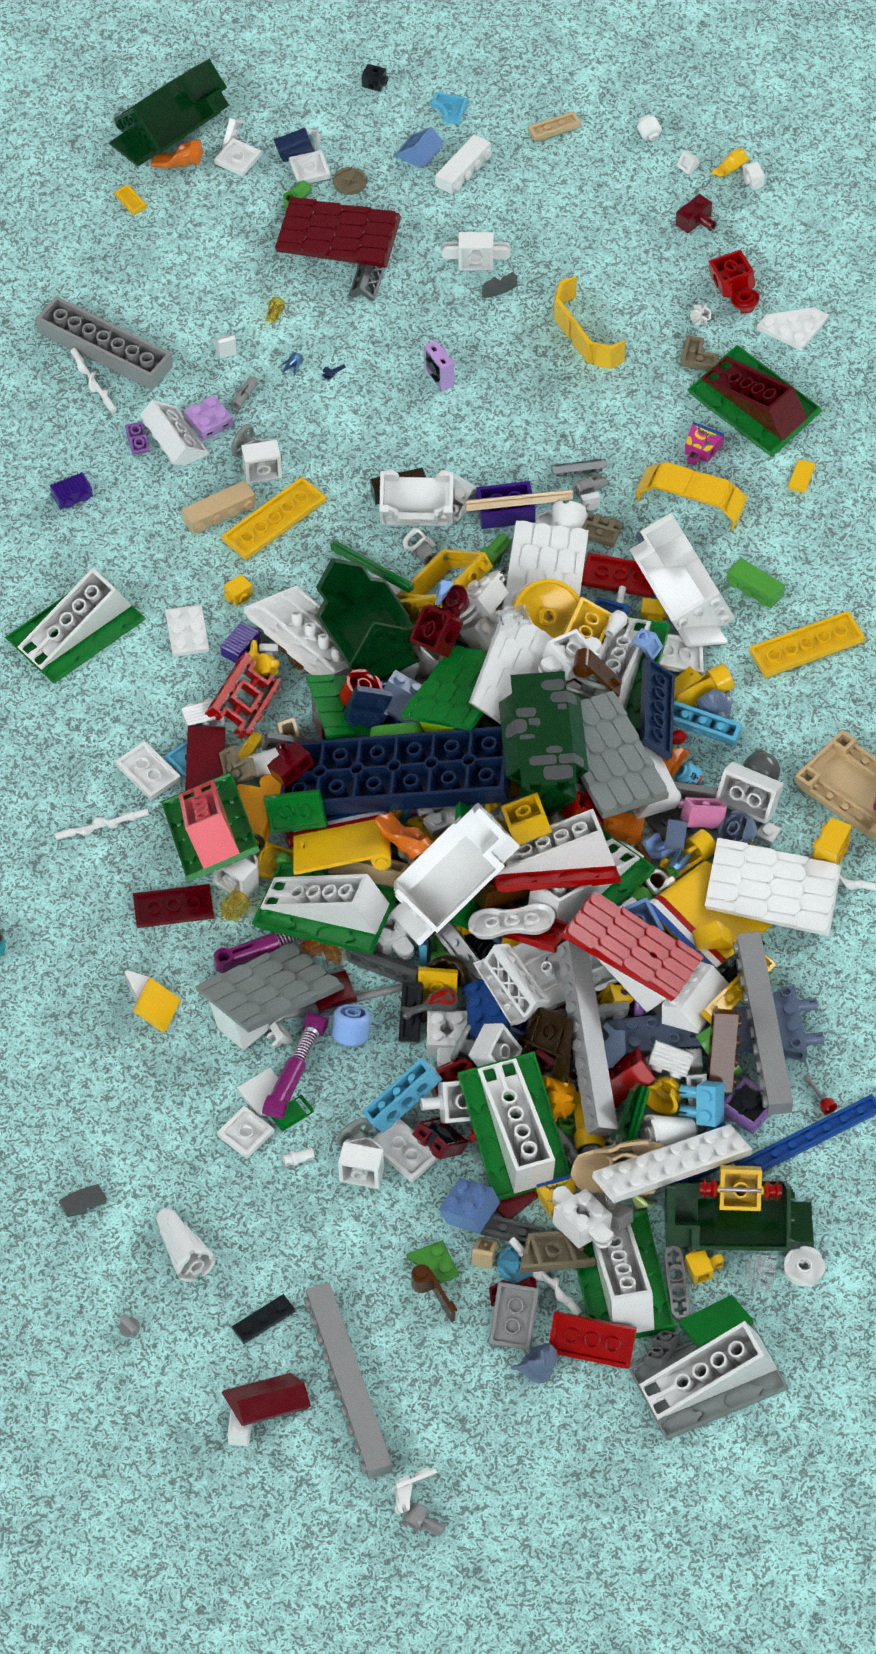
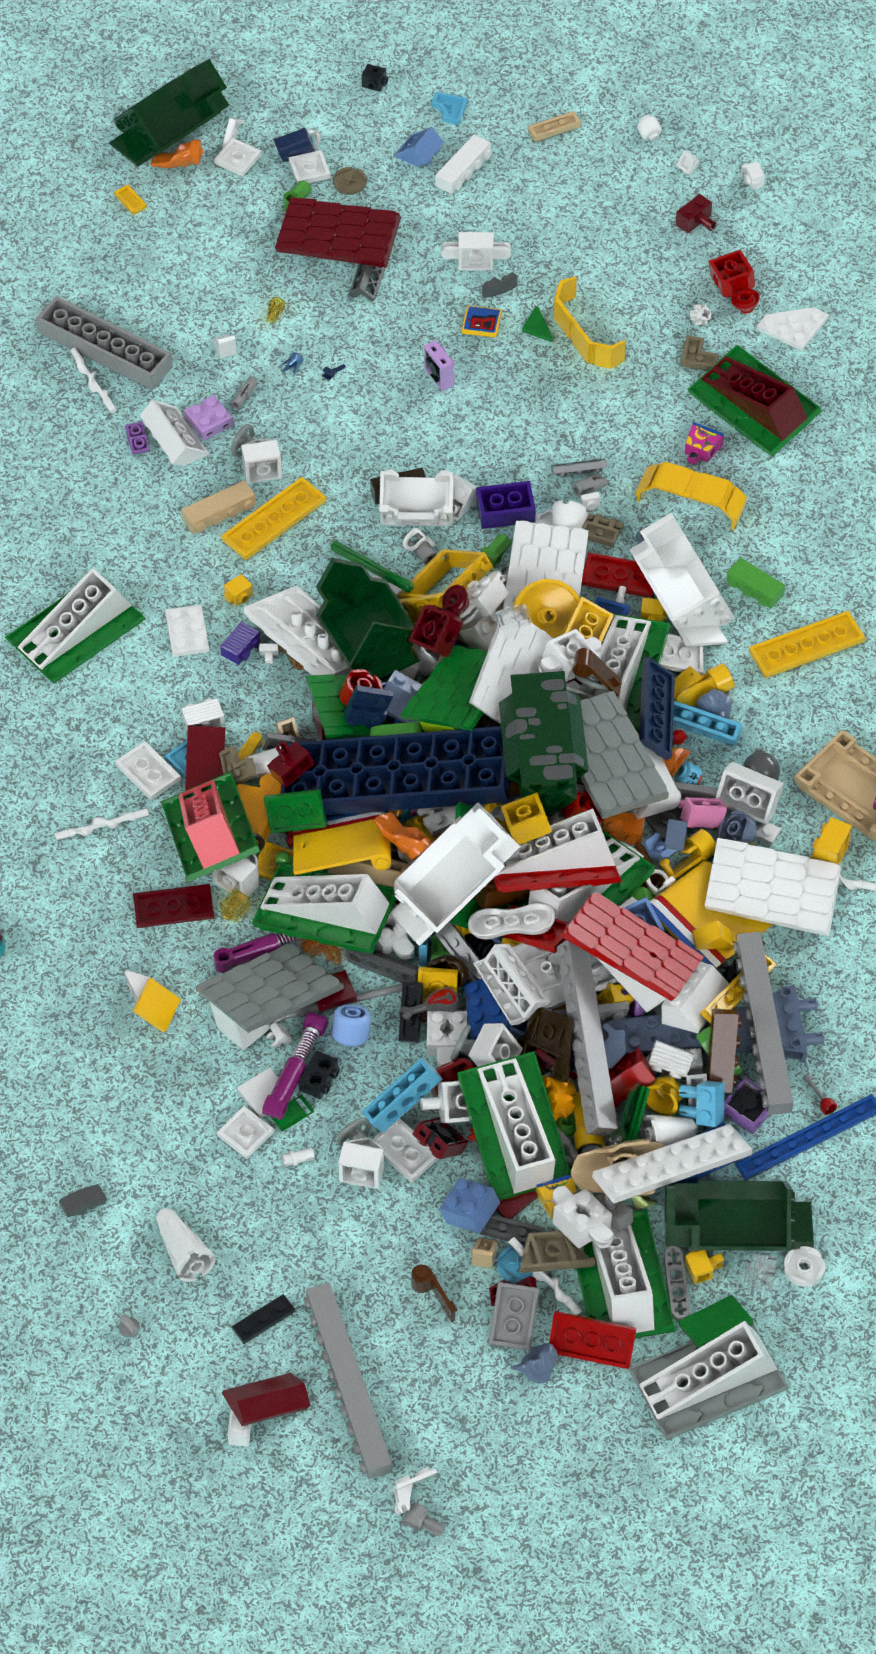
dark purple brick [50,472,93,510] -> none
red fence [205,652,281,740] -> none
yellow animal [248,640,280,677] -> none
bright green wing [406,1240,459,1284] -> none
light blue slope [436,580,453,606] -> none
tan axle [465,490,573,511] -> none
white cone [604,610,628,638] -> none
light blue bracket [632,628,663,660] -> none
dark grey slope [643,1331,680,1367] -> none
flat silver piece [666,848,691,877] -> none
yellow brick [699,1165,782,1211] -> none
yellow animal [712,147,750,177] -> none
yellow tile [788,459,816,493] -> none
none -> black brick [299,1050,340,1100]
none -> slope [462,306,502,338]
none -> green tile [522,306,553,342]

